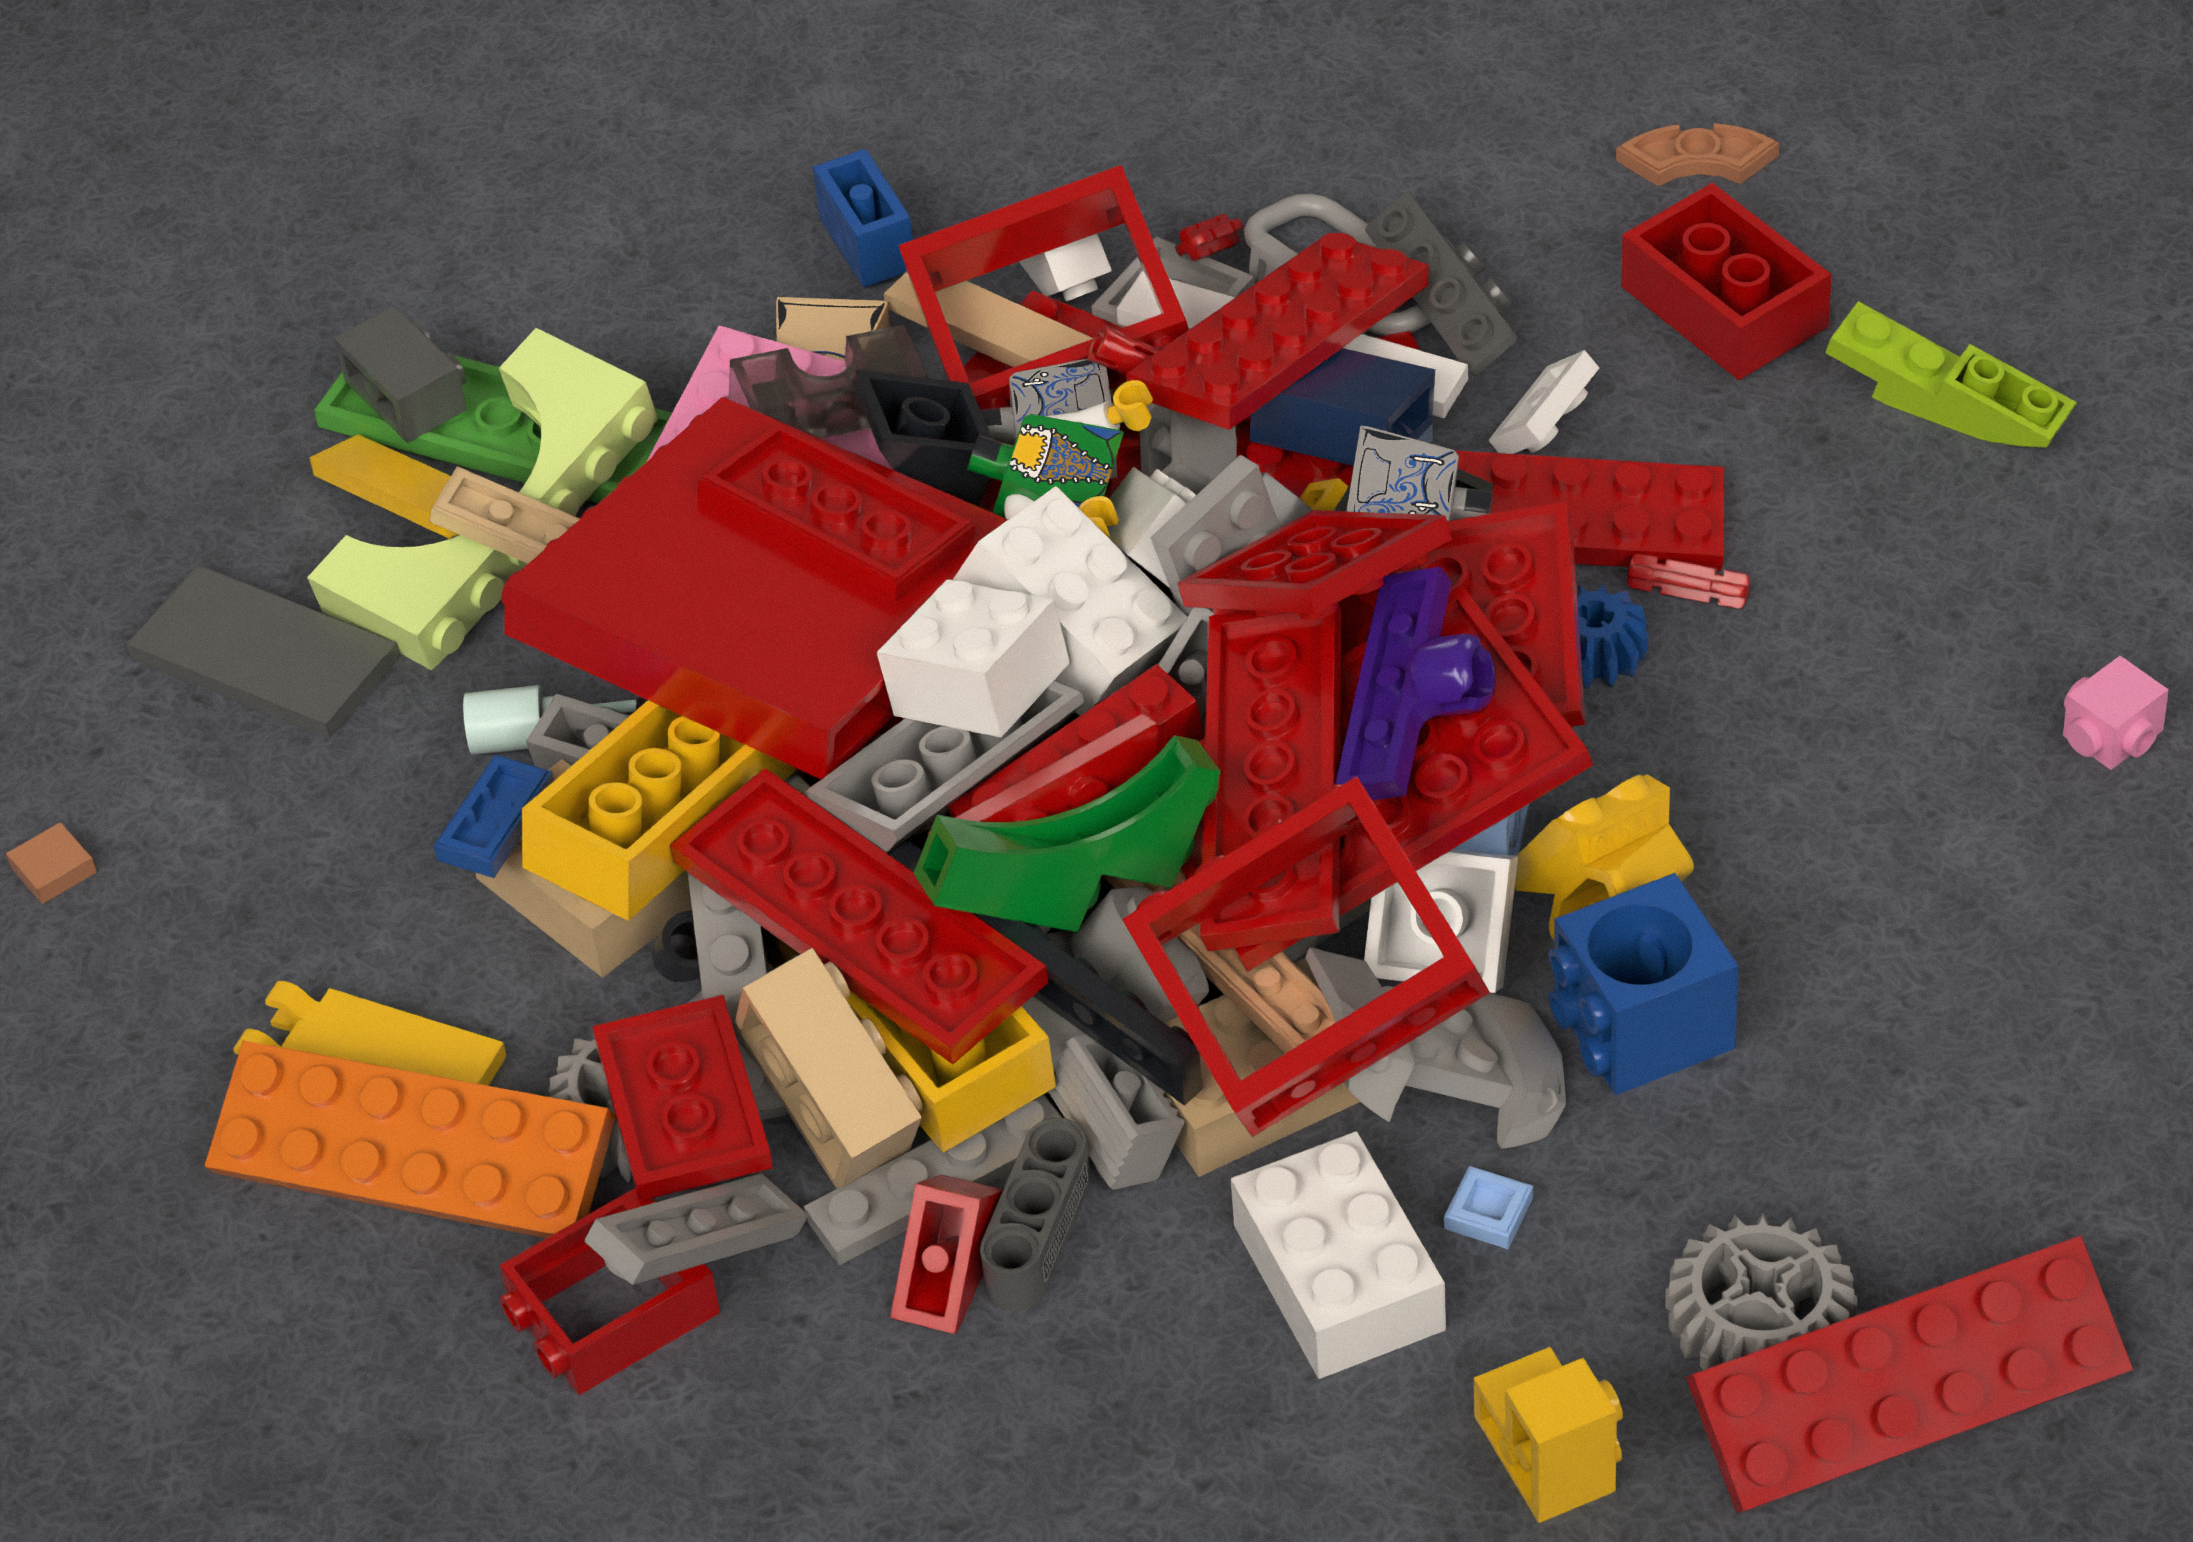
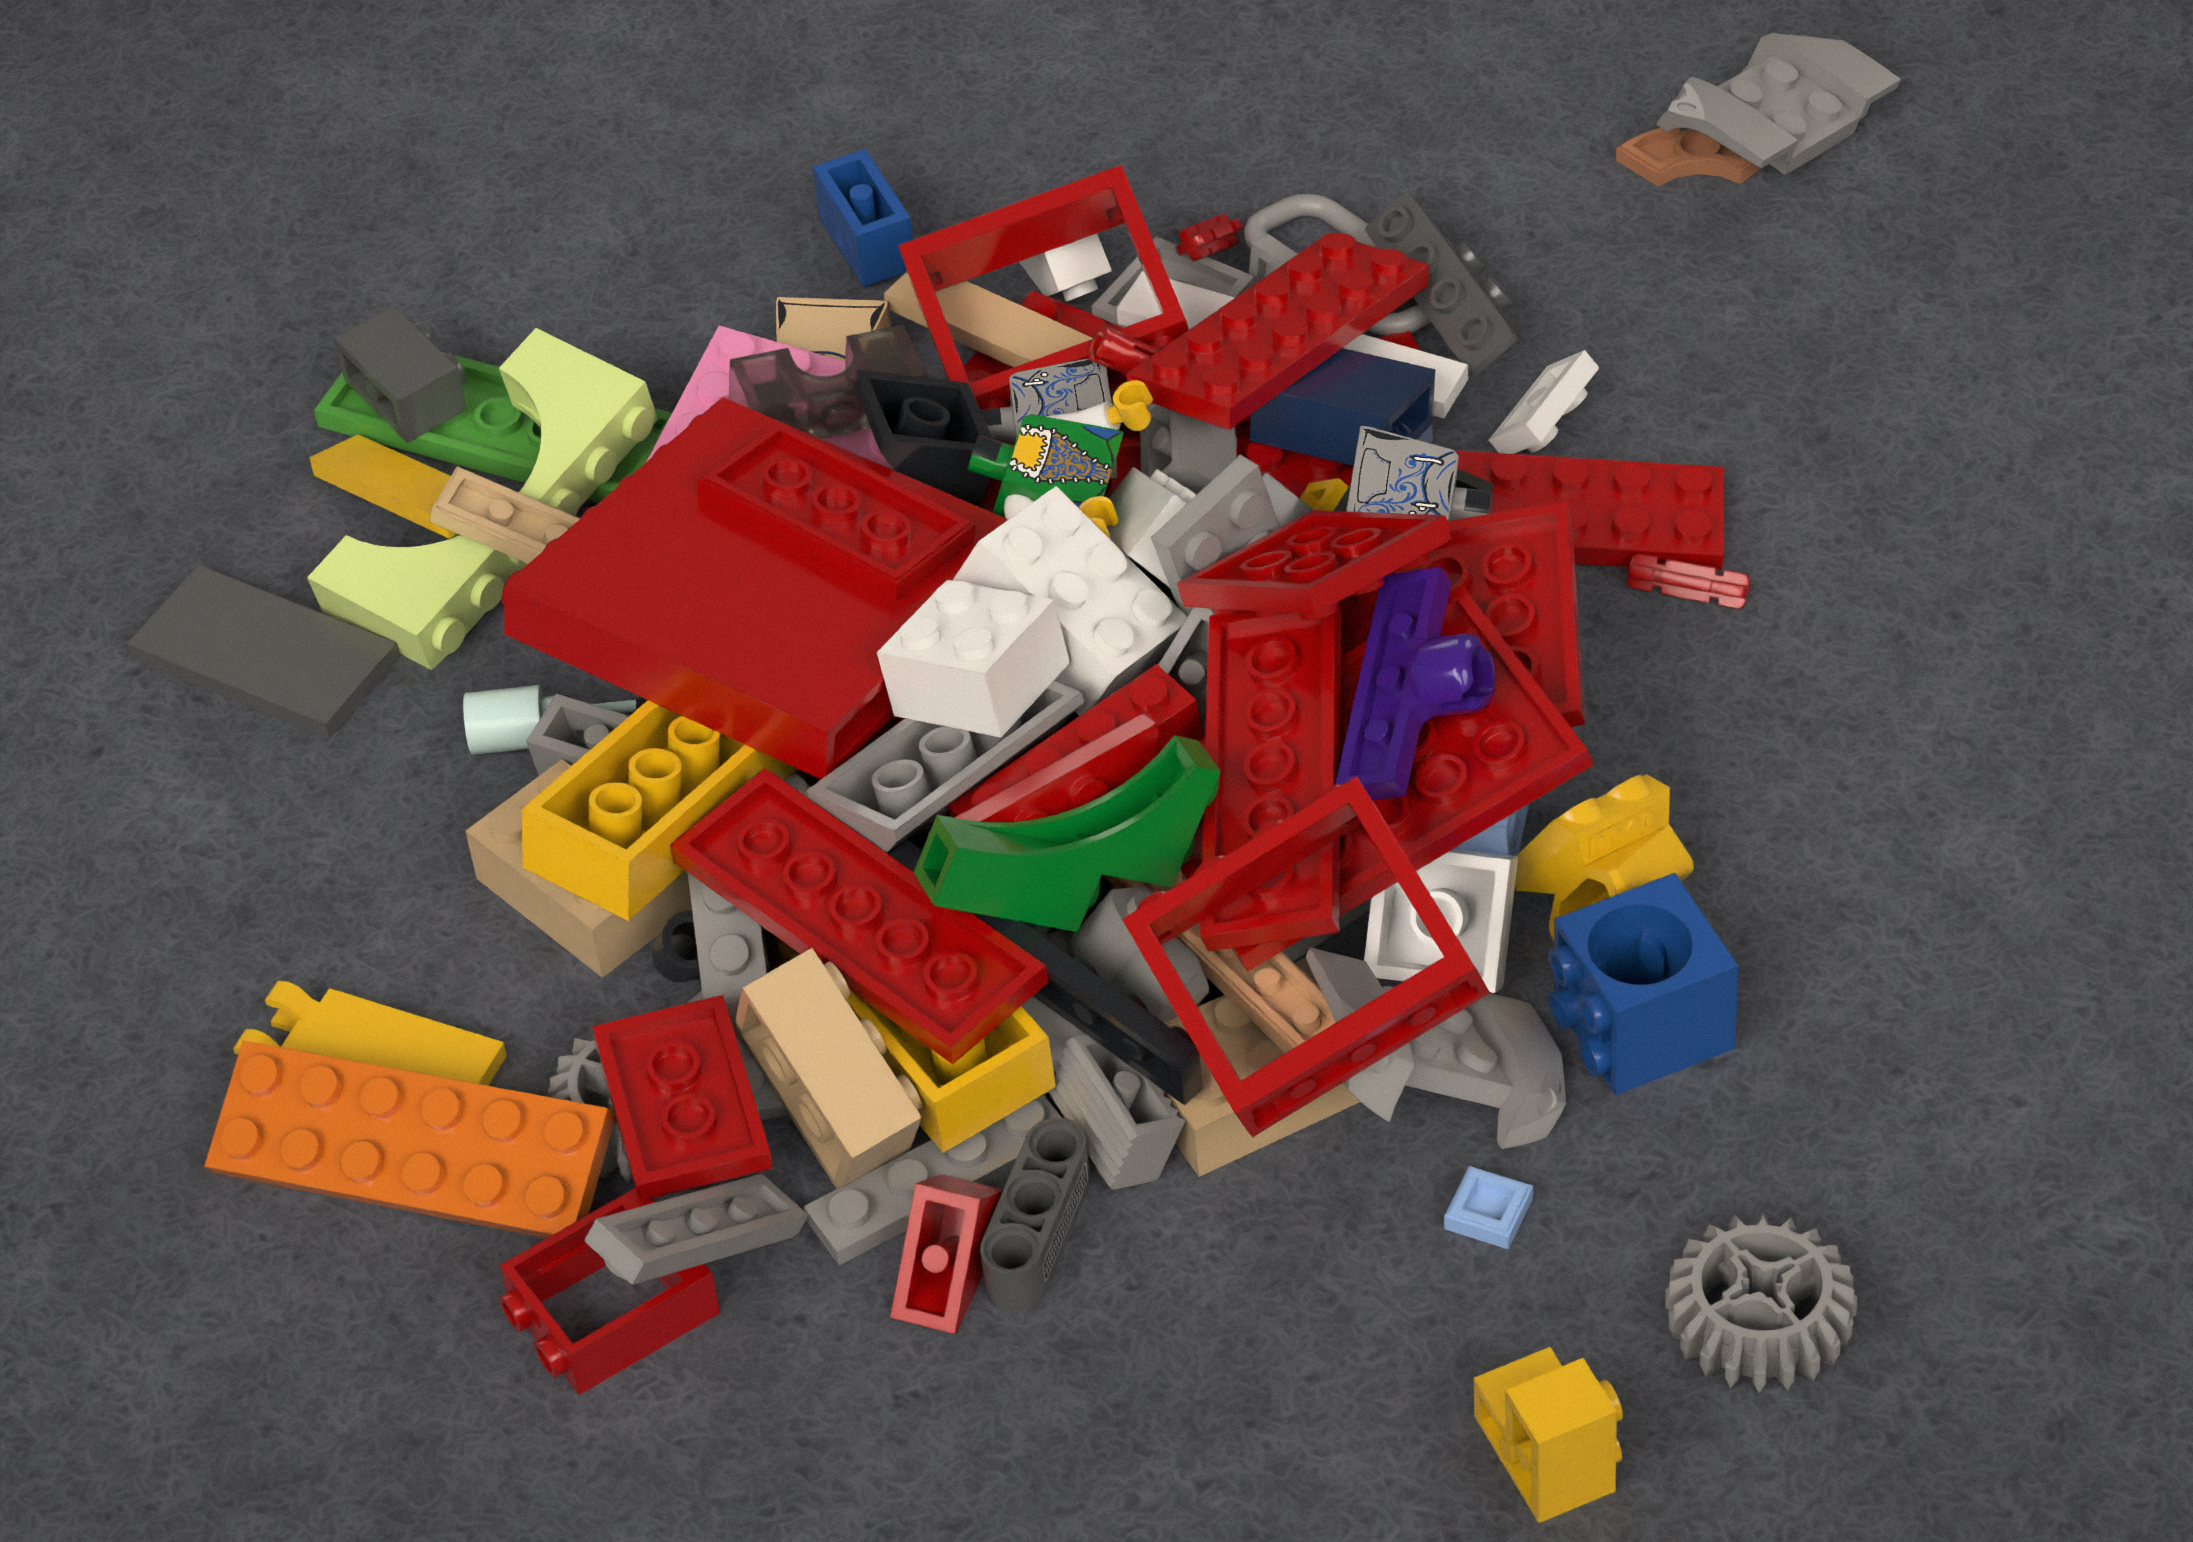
nougat tile [6,822,97,904] -> none
blue plate [433,754,554,878] -> none
white brick [1231,1131,1446,1379] -> none
blue gear [1576,583,1649,689] -> none
red brick [1621,182,1832,381] -> none
red plate [1686,1236,2133,1513] -> none
lime slope [1825,301,2077,448] -> none
bright pink brick [2063,656,2169,770] -> none
none -> light grey piece [1656,33,1901,175]

